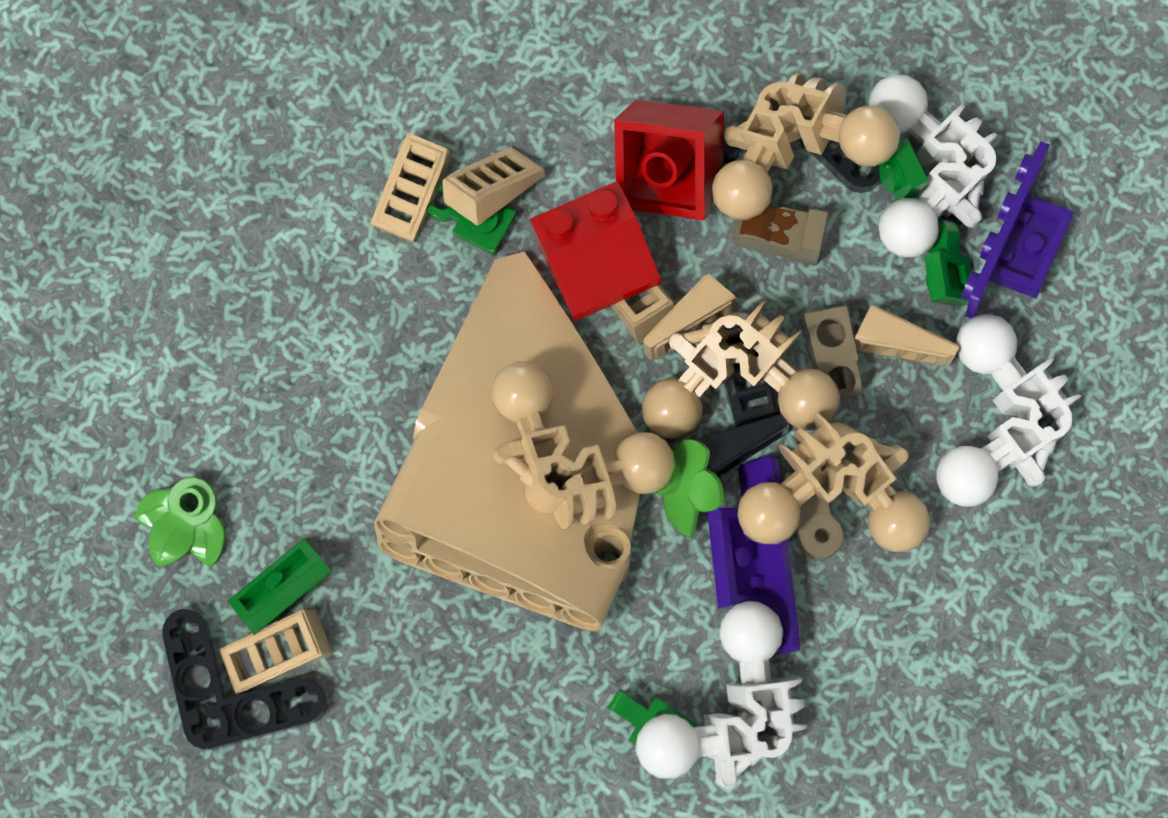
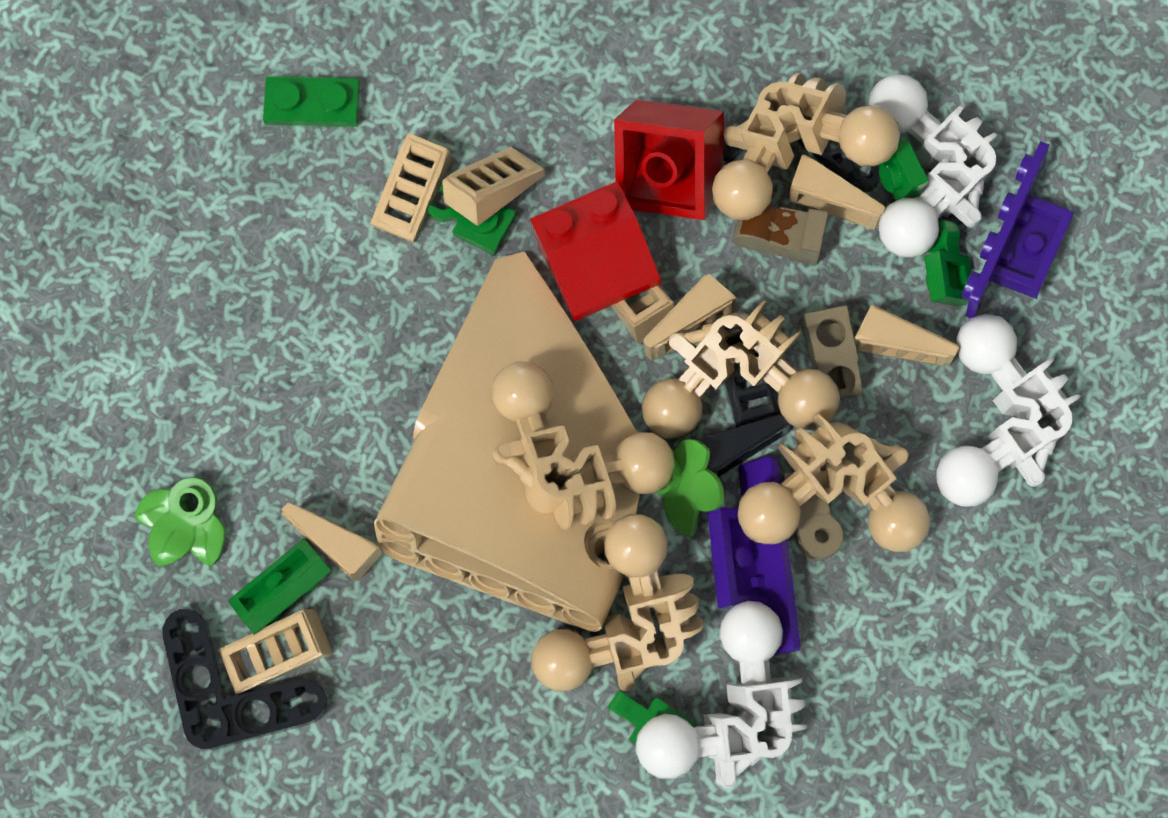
none -> green plate [263,76,360,127]
none -> tan slope [281,502,383,582]
none -> tan piece [531,514,704,692]
none -> tan slope [788,154,885,230]

